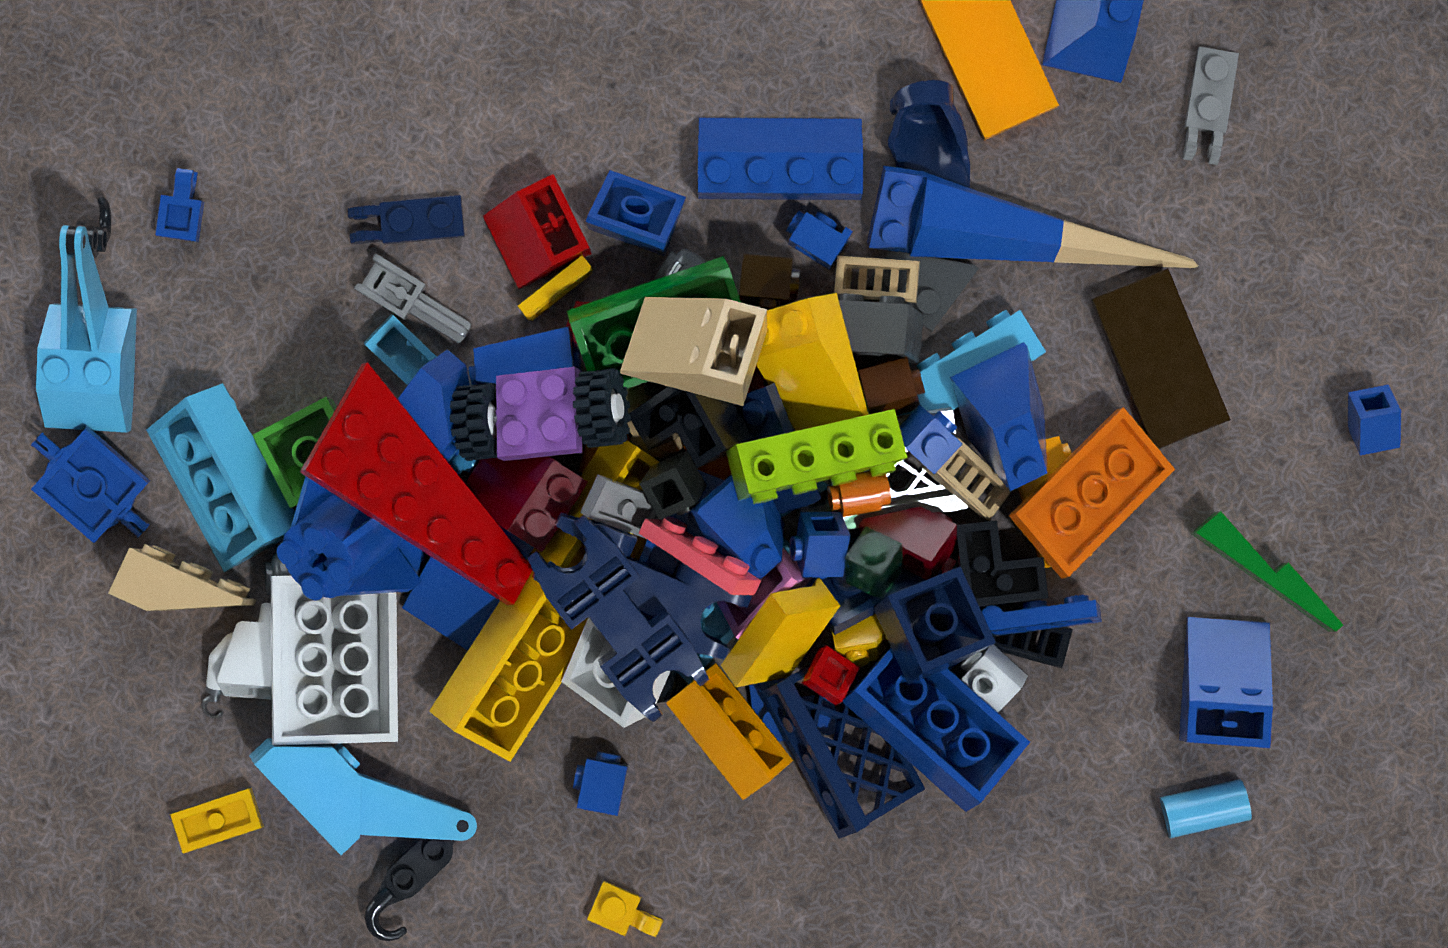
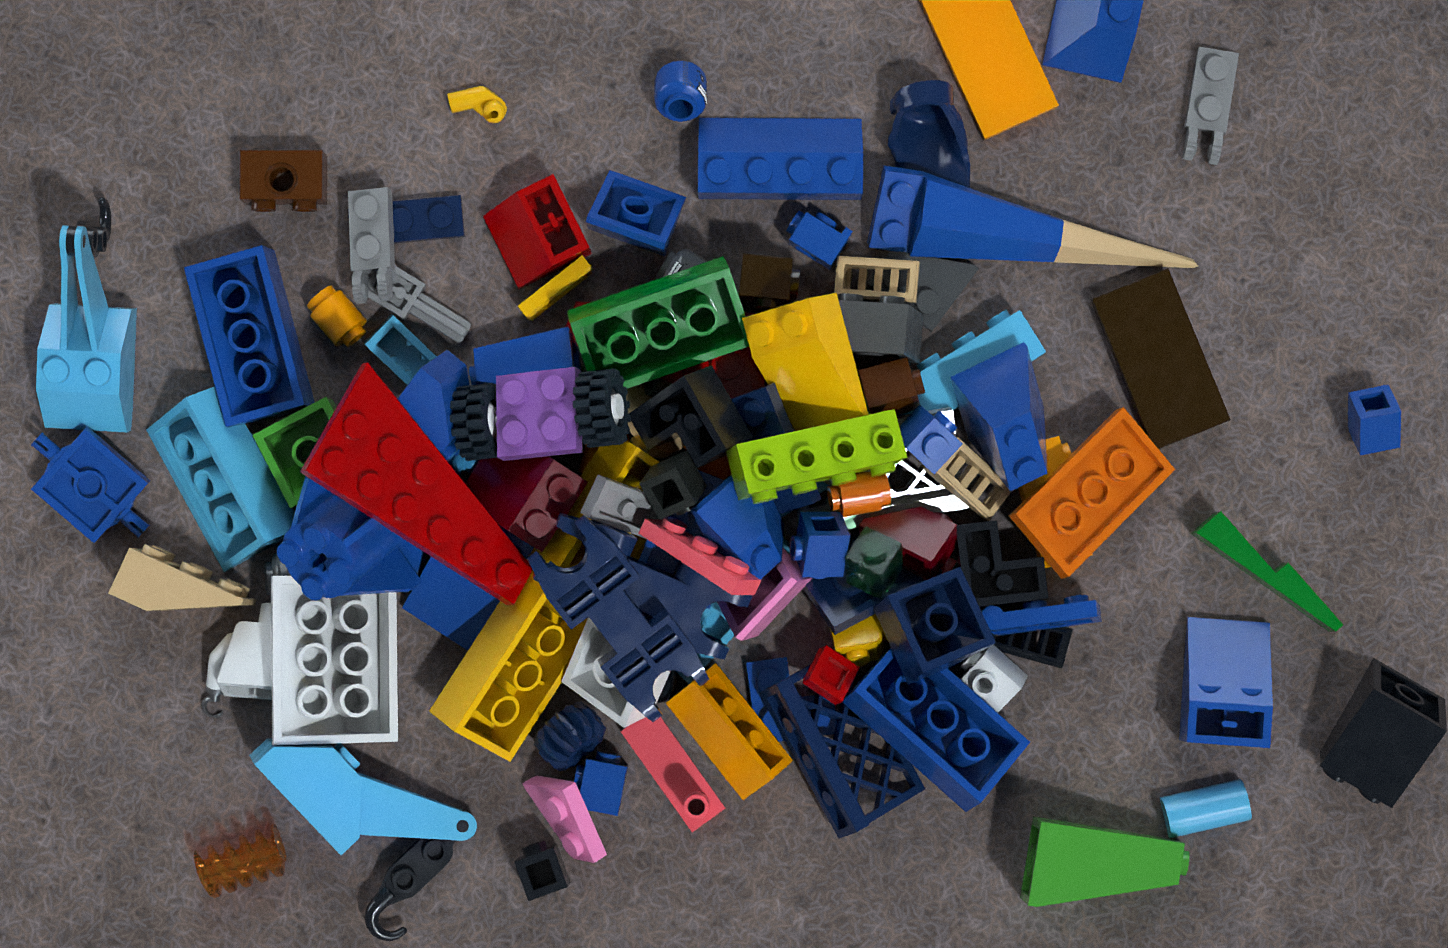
blue plate [155,168,204,242] -> none
yellow plate [170,787,264,854] -> none
yellow plate [587,881,664,937] -> none
tan slope [620,297,767,406] -> none
yellow container [720,578,840,687] -> none
none -> blue slope [184,245,315,427]
none -> clear orange piece [194,824,287,898]
none -> reddish brown brick [240,150,327,212]
none -> light orange brick [307,285,367,347]
none -> light grey hinge [348,187,395,304]
none -> yellow arm [447,86,507,124]
none -> black brick [514,840,571,901]
none -> bright pink wing [522,776,607,863]
none -> dark blue gear [534,701,606,771]
none -> coral piece [620,717,726,832]
none -> blue head [654,61,707,122]
none -> bright green slope [1020,816,1190,907]
none -> black slope [1320,658,1447,808]

